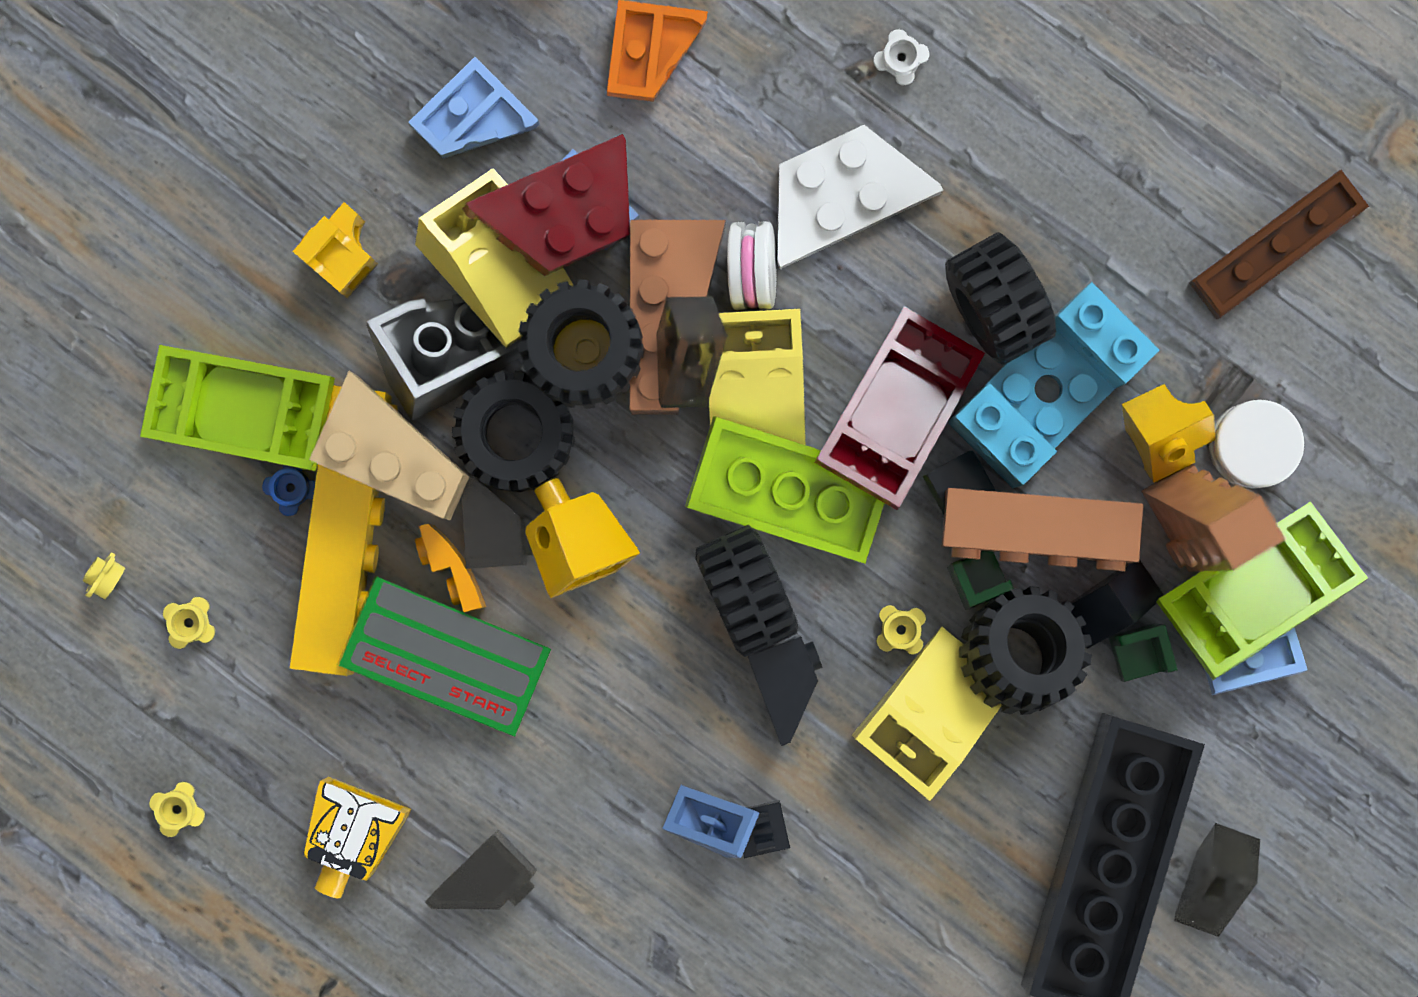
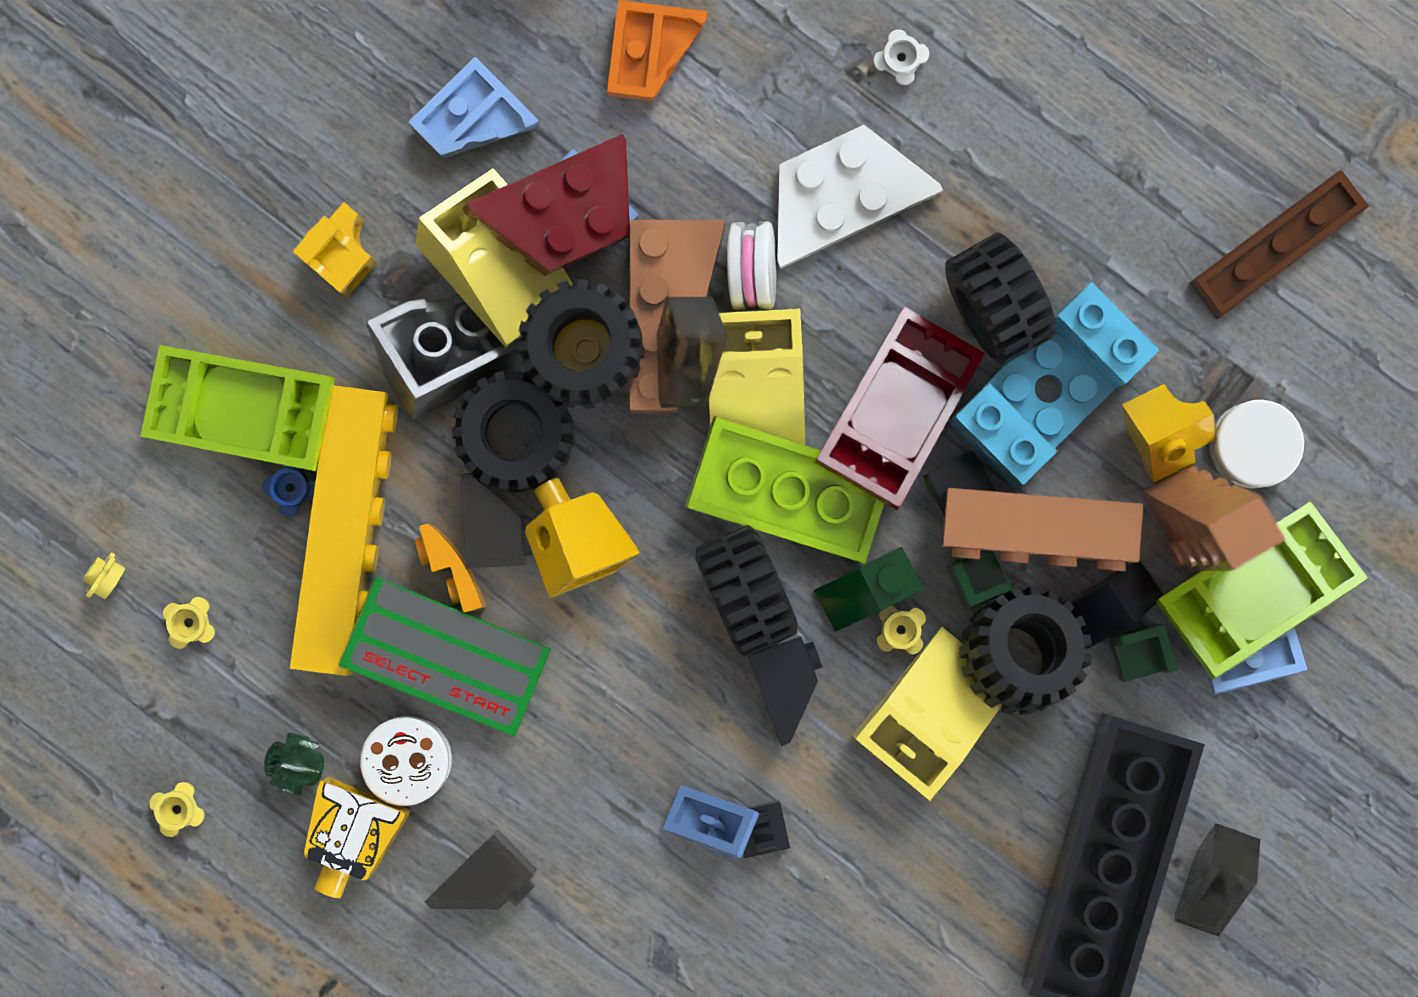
tan wedge [309,371,469,520] -> none
none -> clear green gear [264,733,324,796]
none -> white head [360,716,452,806]
none -> dark green slope [814,547,923,632]

